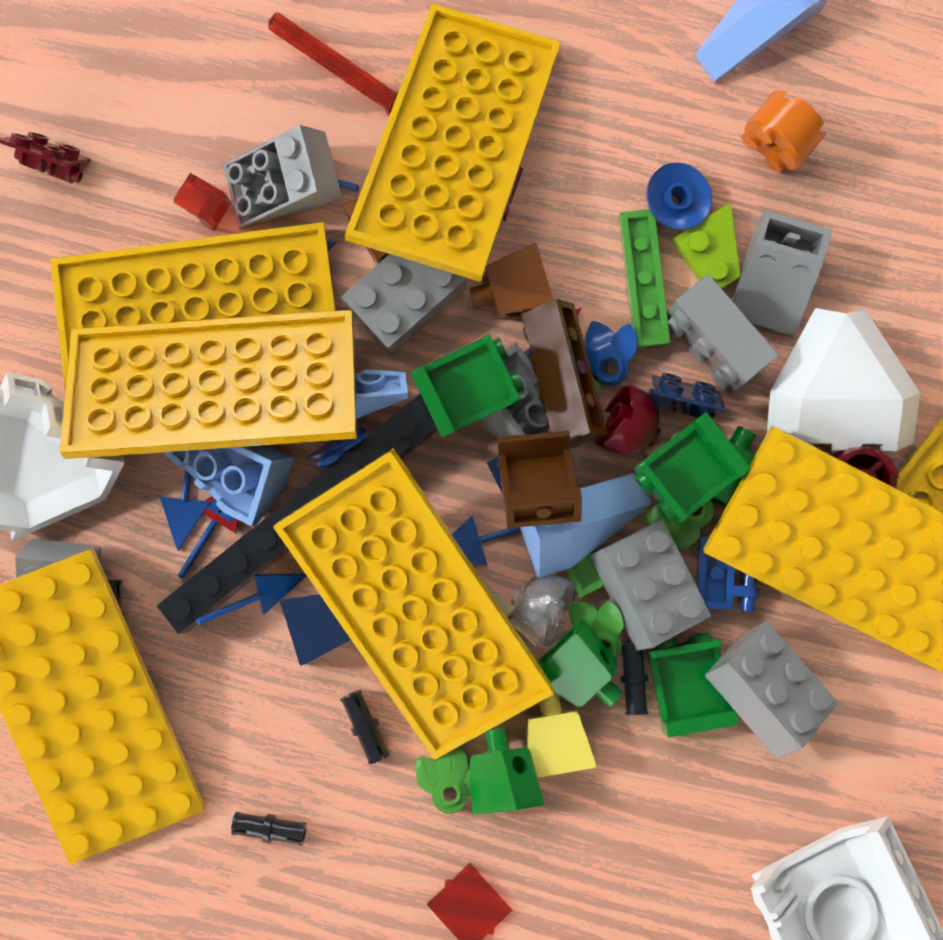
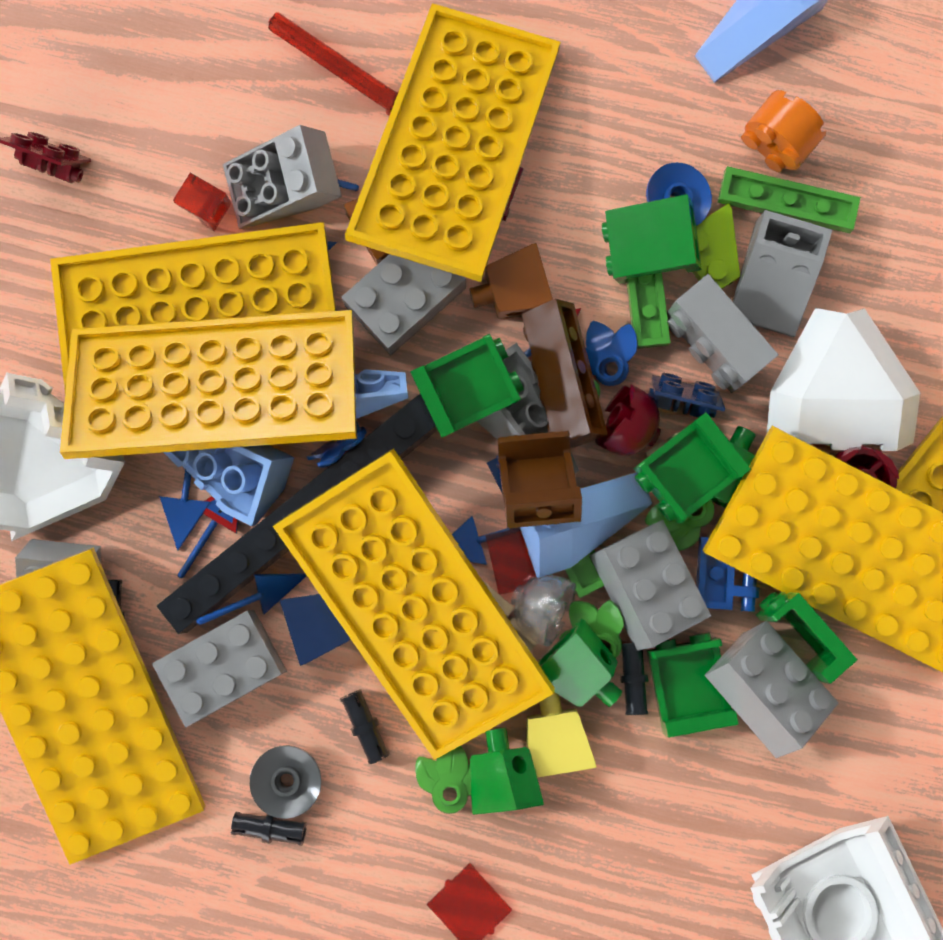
none -> light grey brick [152,610,287,728]
none -> dark grey dish [250,745,322,819]
none -> clear red piece [485,527,555,595]
none -> green panel [602,194,702,284]
none -> bright green plate [717,166,861,234]
none -> green panel [756,592,858,684]

